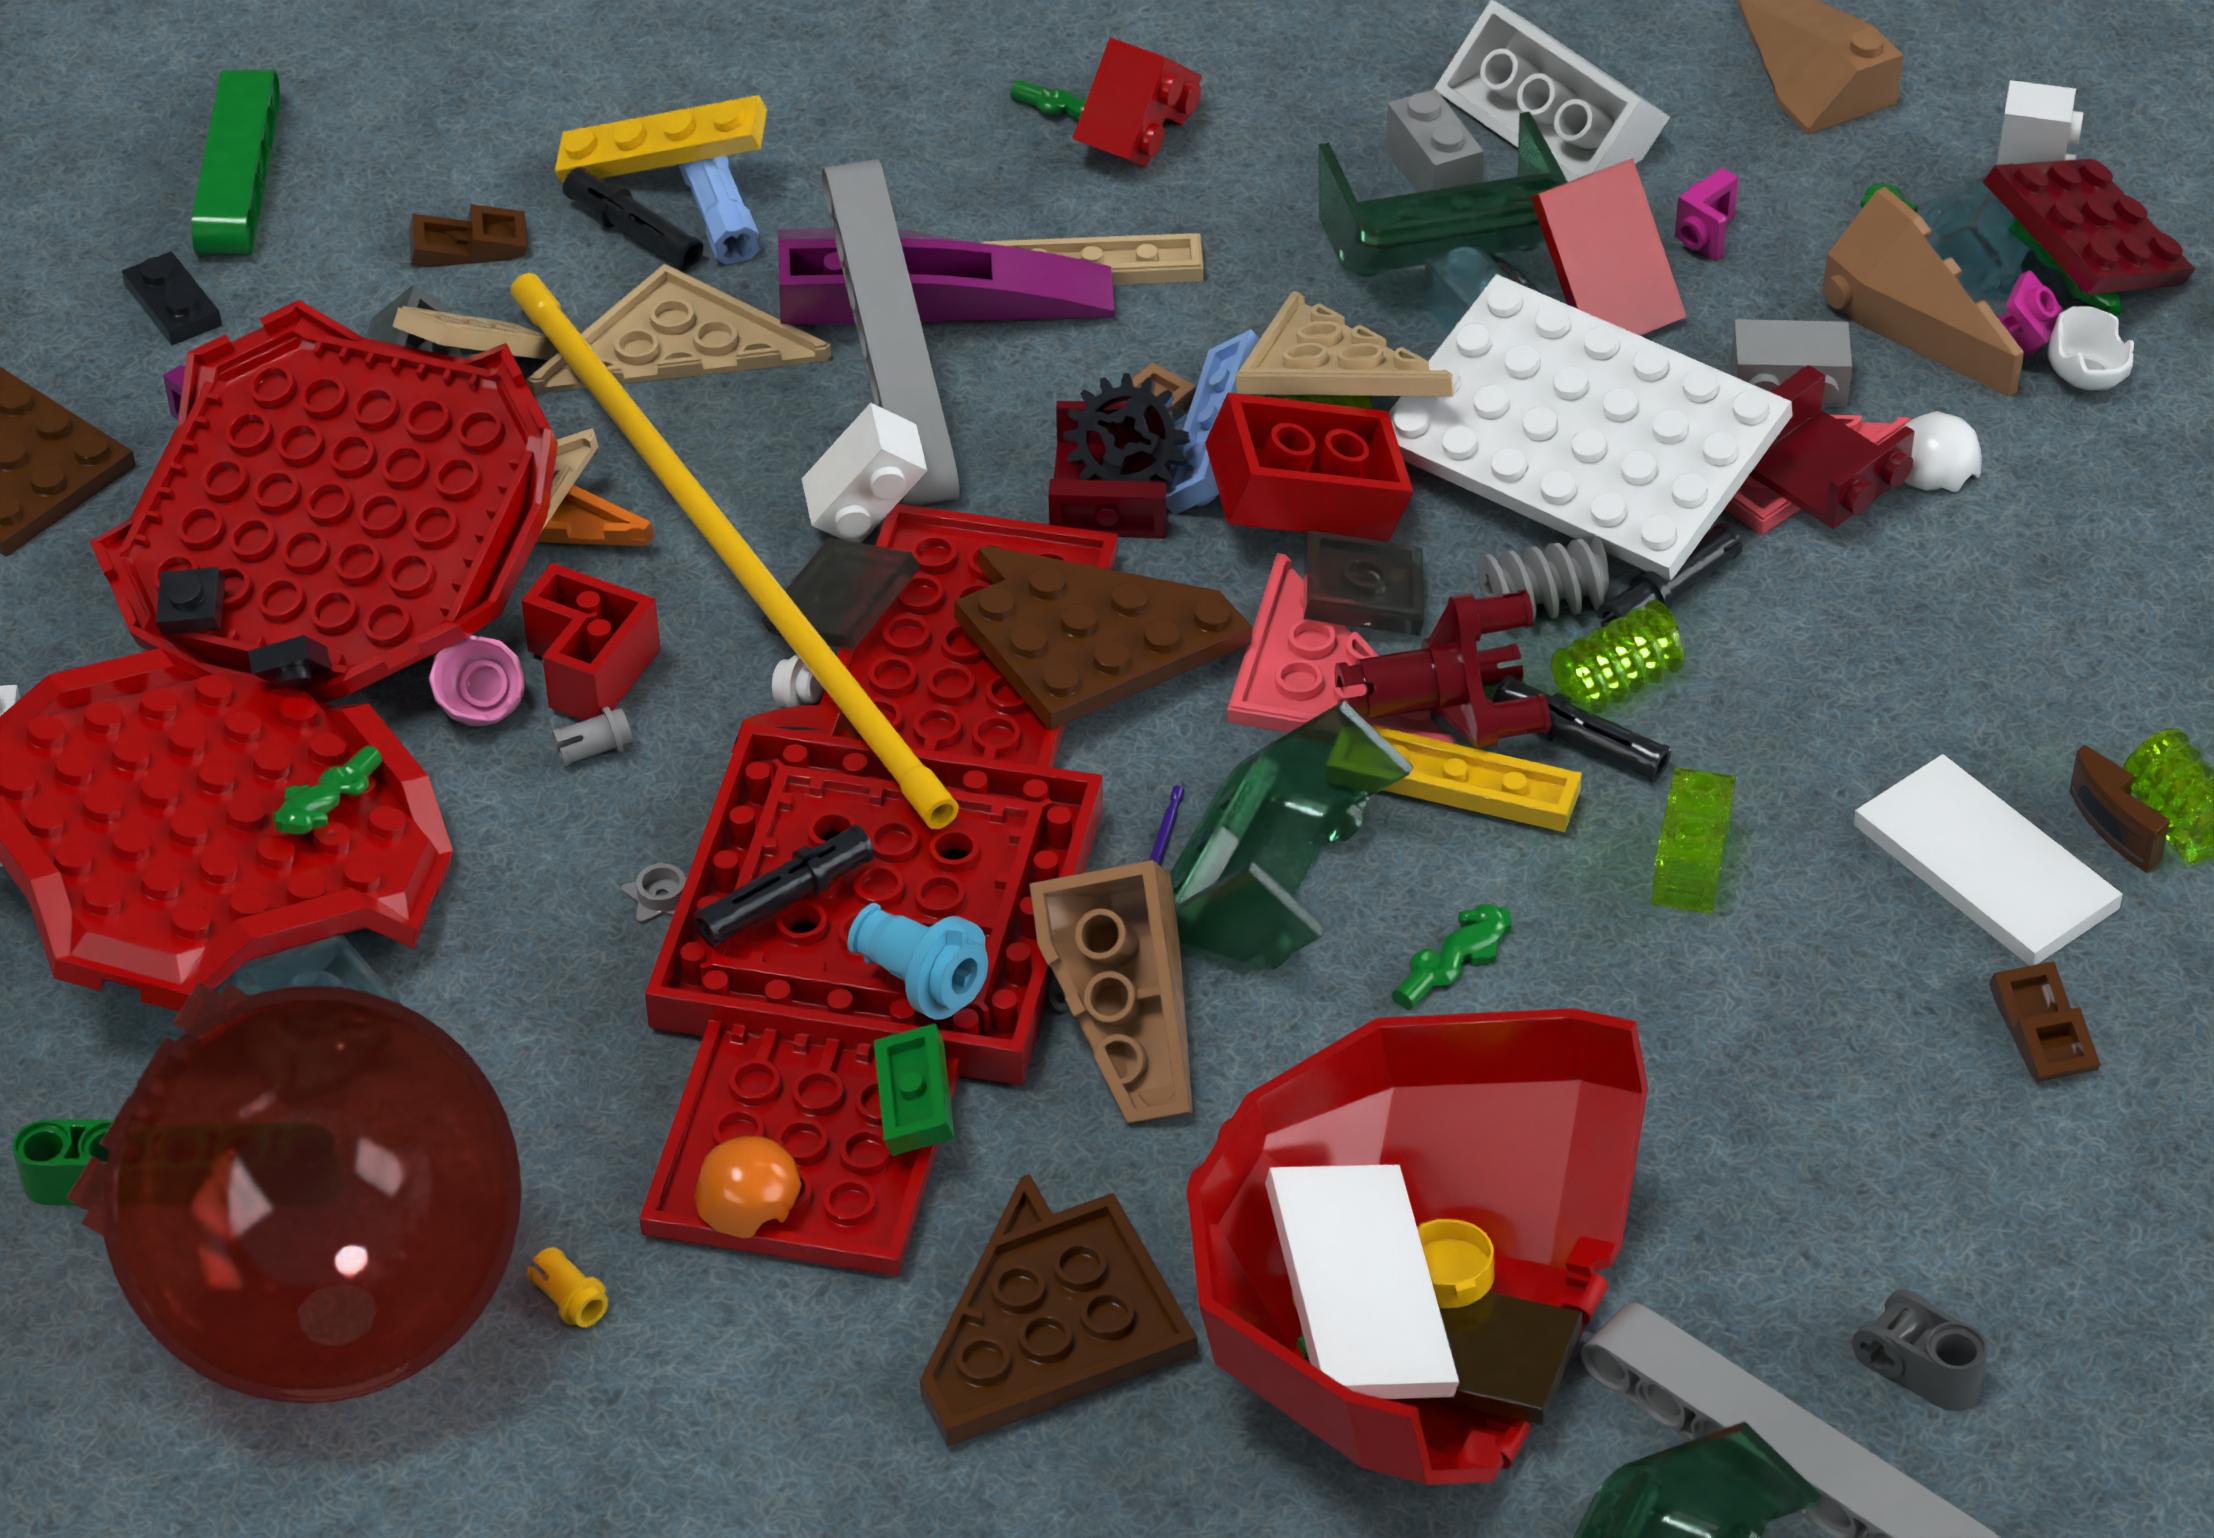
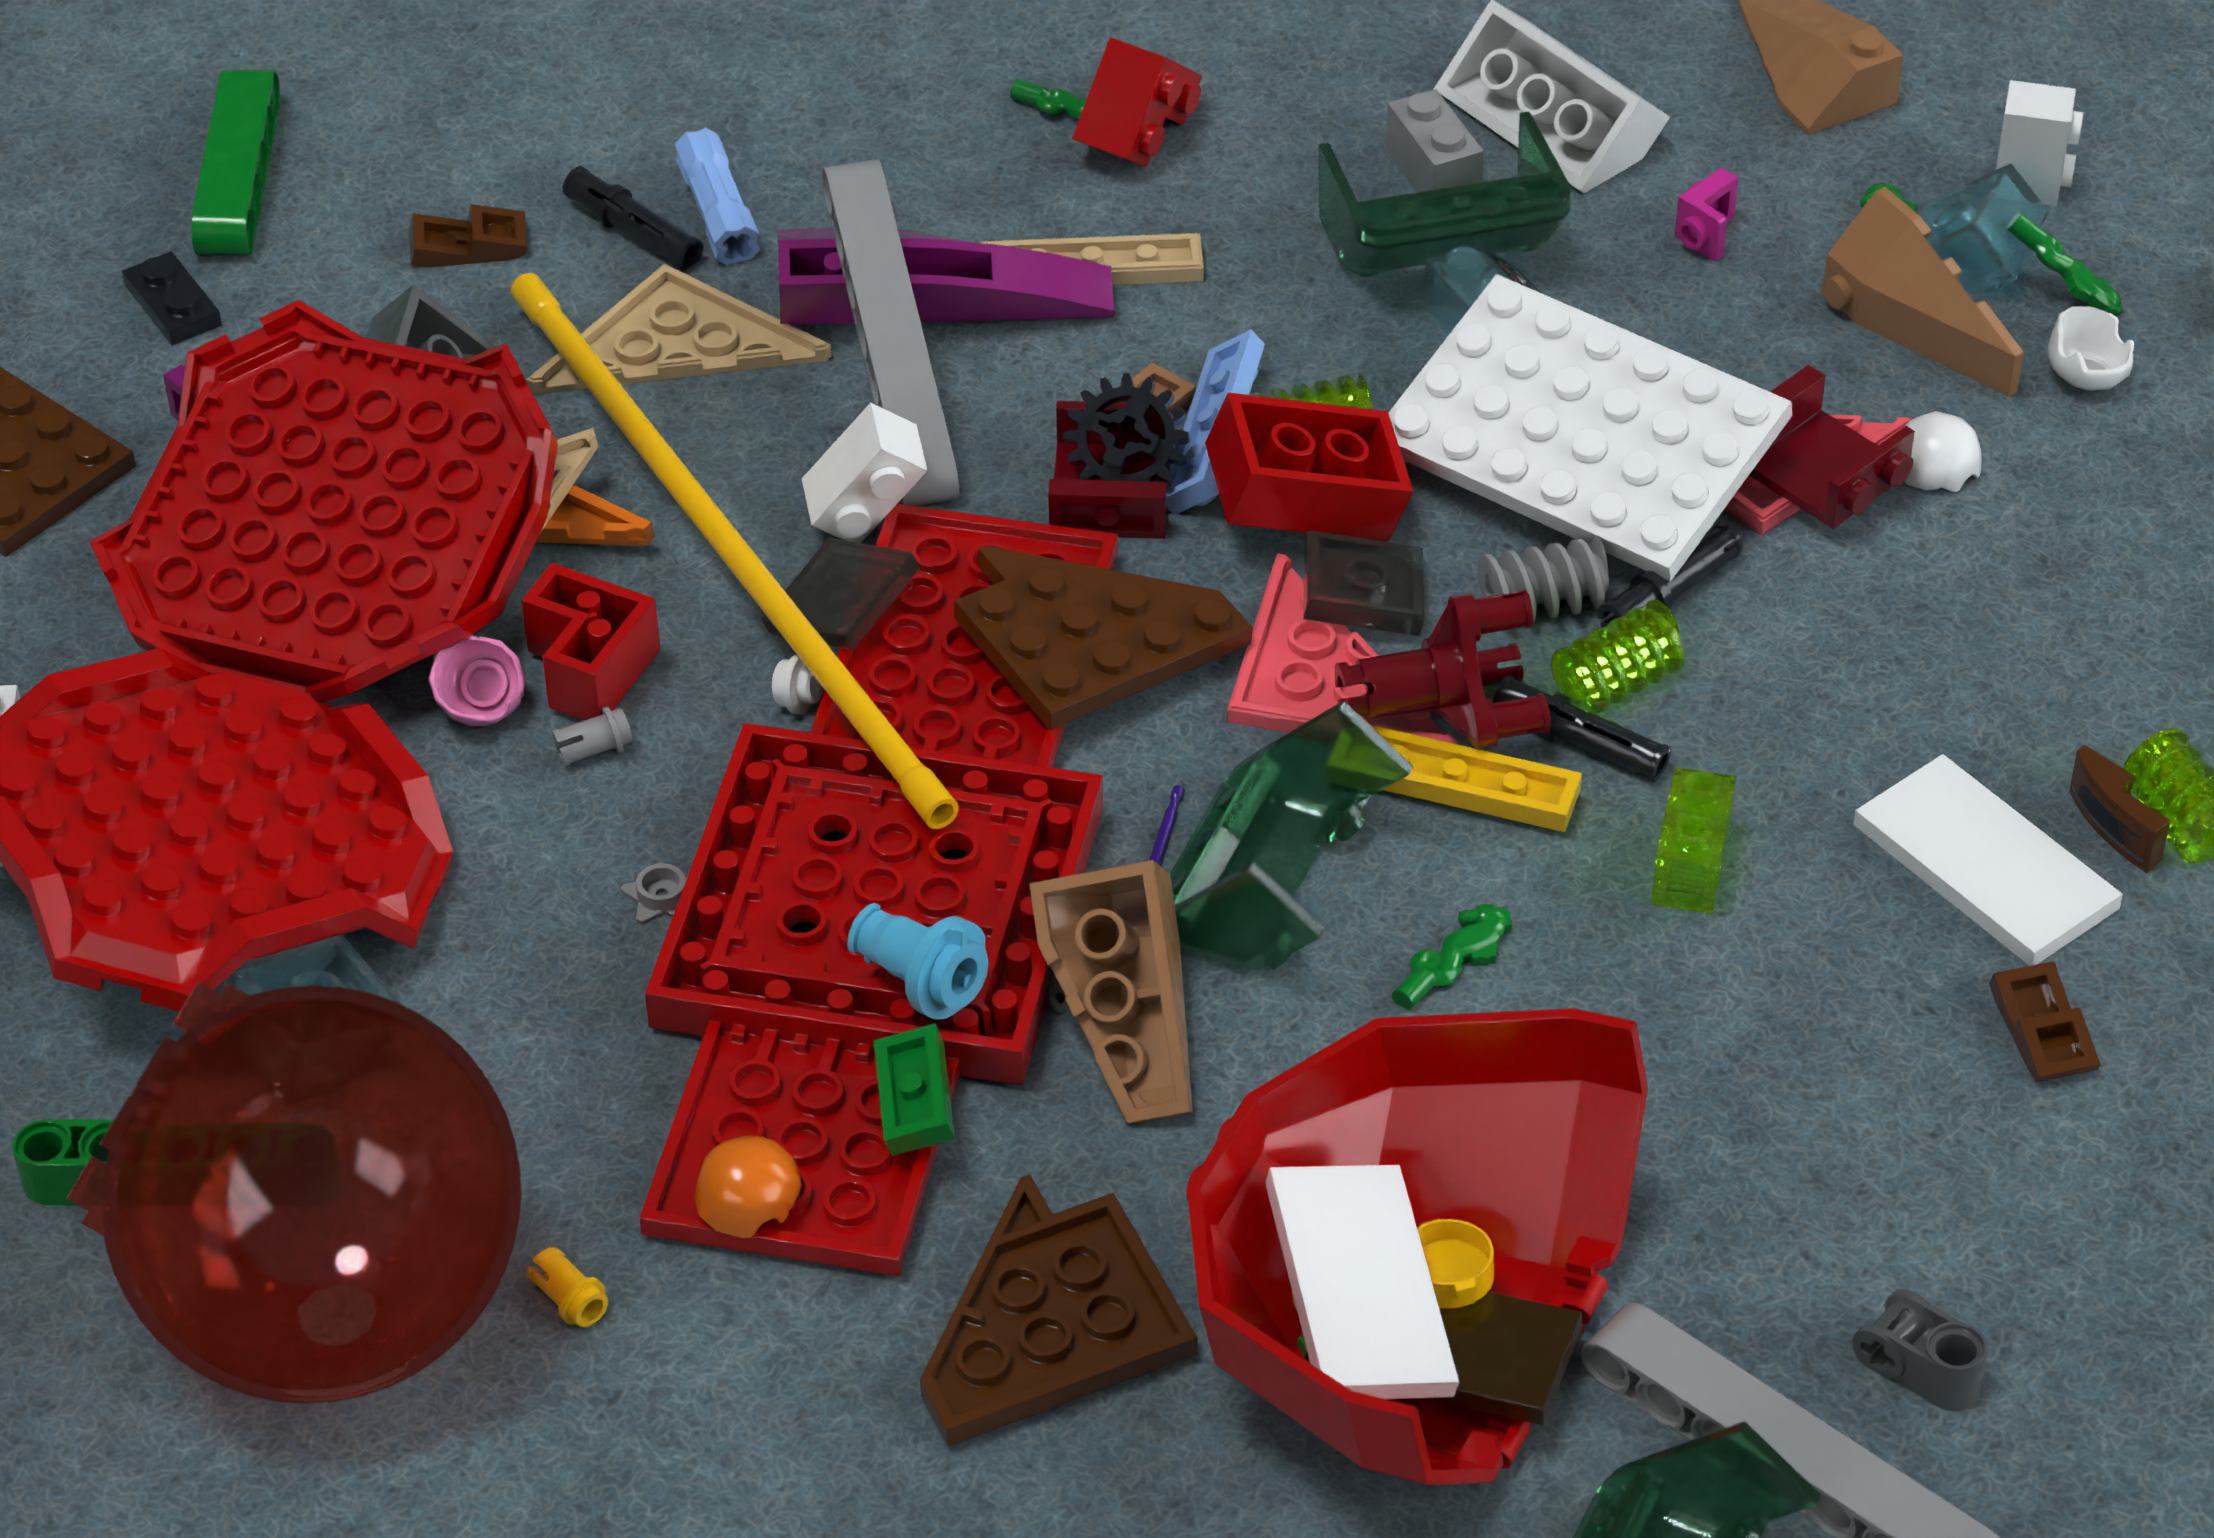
black plate [155,567,226,635] -> none
black plate [248,635,332,689] -> none
green animal [273,746,382,836] -> none
tan tile [392,306,555,360] -> none
yellow plate [555,95,767,184] -> none
black pin [693,824,875,948] -> none
red sticker [731,705,840,754] -> none
tan tile [1235,291,1455,397] -> none
tile [1530,159,1687,336] -> none
light grey brick [1730,319,1852,408] -> none
dark red plate [1983,159,2195,295] -> none
dark pink bracket [1998,271,2063,359] -> none

